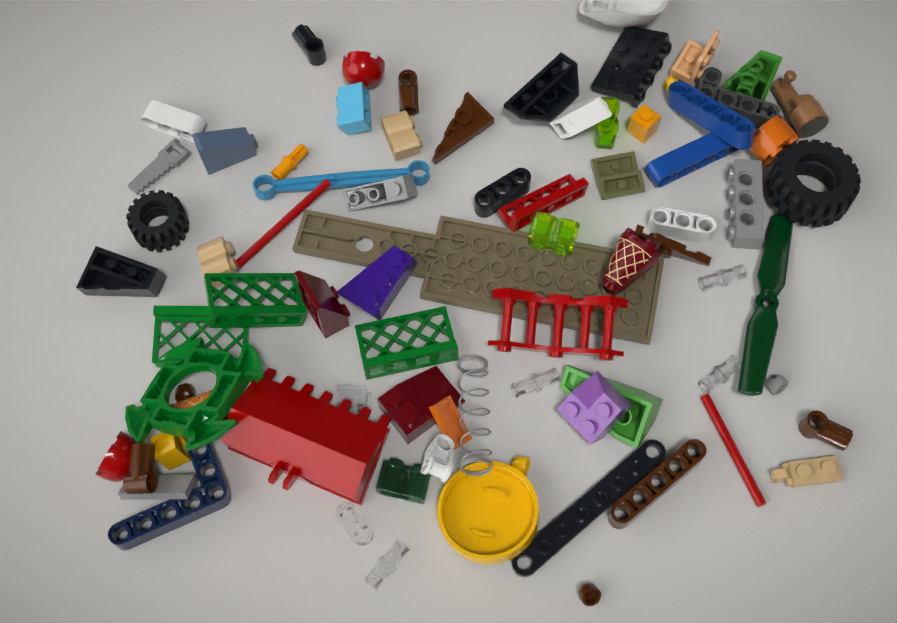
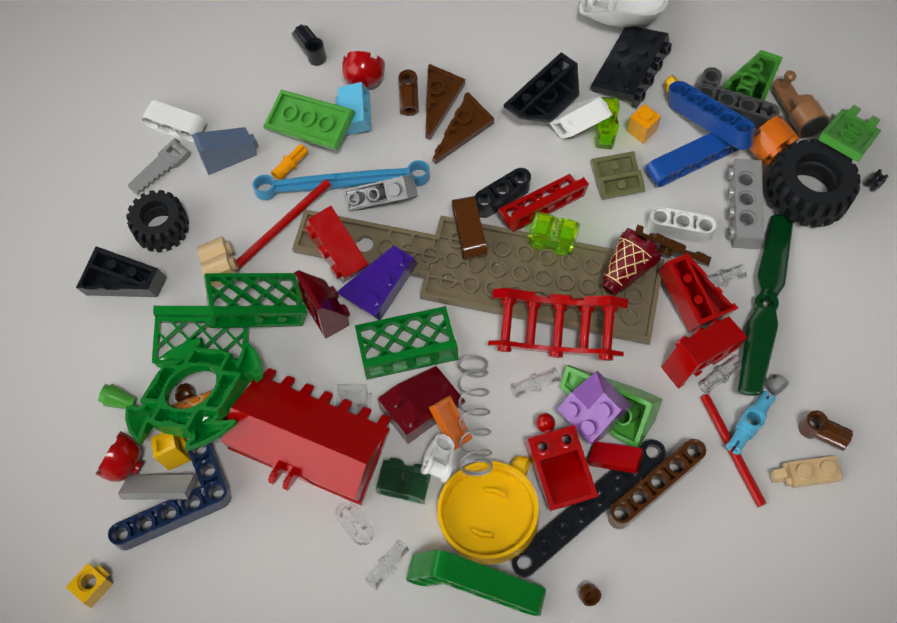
reddish brown piece [123,443,158,495] -> none
tan brick [381,110,423,161] -> none
light nougat bracket [669,30,720,85] -> none
none -> yellow brick [66,563,113,608]
none -> bright green cone [98,384,137,409]
none -> bright green tile [263,89,356,151]
none -> red wedge [305,206,368,282]
none -> green beam [406,550,546,616]
none -> reddish brown wing [426,64,466,140]
none -> reddish brown beam [452,196,487,260]
none -> red slope [525,413,598,511]
none -> red tile [588,441,644,474]
none -> red wedge [658,254,739,332]
none -> red wedge [661,316,748,389]
none -> medium azure pin [726,391,775,455]
none -> bright green tile [818,105,881,162]
none -> black bush [866,169,889,191]

